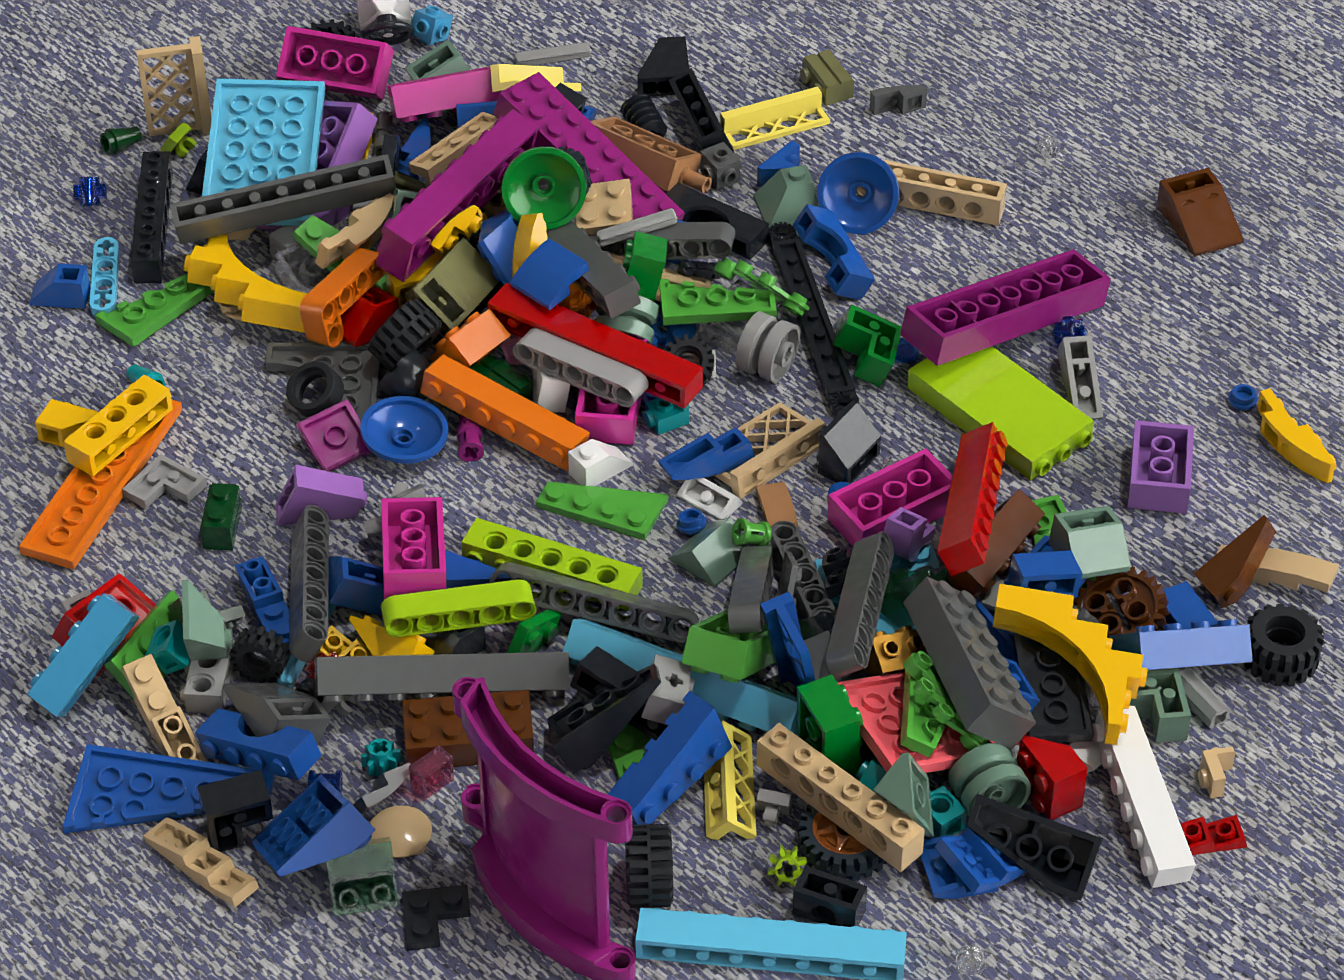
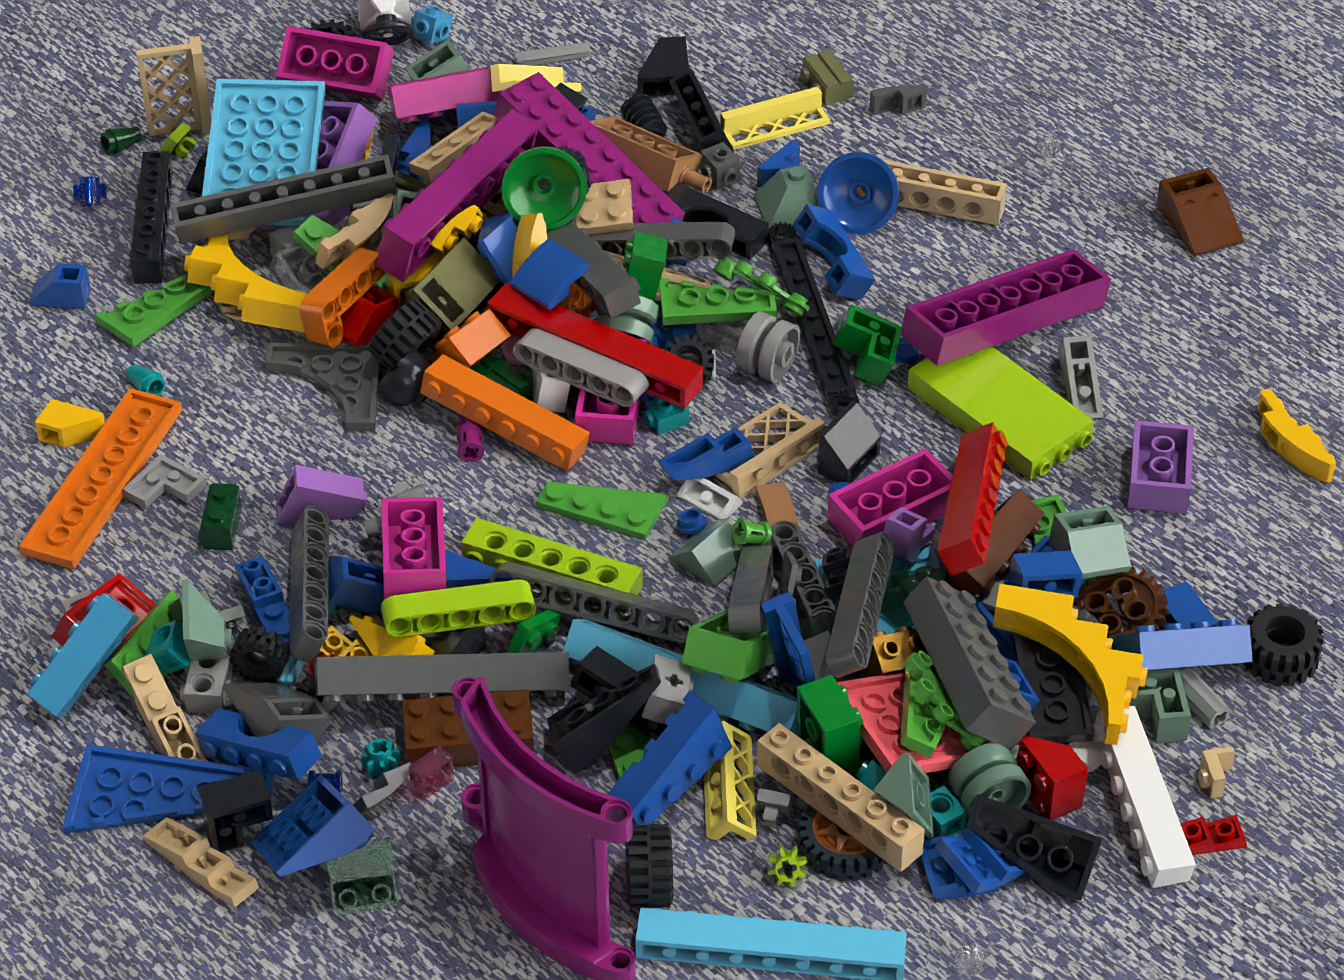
yellow brick [63,375,173,476] -> none
medium azure beam [90,237,120,316] -> none
black tyre [286,361,344,418] -> none
magenta plate [296,399,371,472] -> none
blue dish [360,396,448,464] -> none
tan dish [369,805,432,858] -> none
dark grey pin [372,111,393,157] -> none
black plate [402,885,471,951] -> none
white slope [568,439,633,486] -> none
light grey axle [596,208,677,247] -> none
black axle [677,259,721,279] -> none
black brick [792,866,867,927] -> none
clear blue gear [1052,316,1088,348] -> none
reddish brown slope [1193,515,1276,608] -> none
tan slope [1216,545,1339,593] -> none
blue plate [1228,384,1258,411] -> none

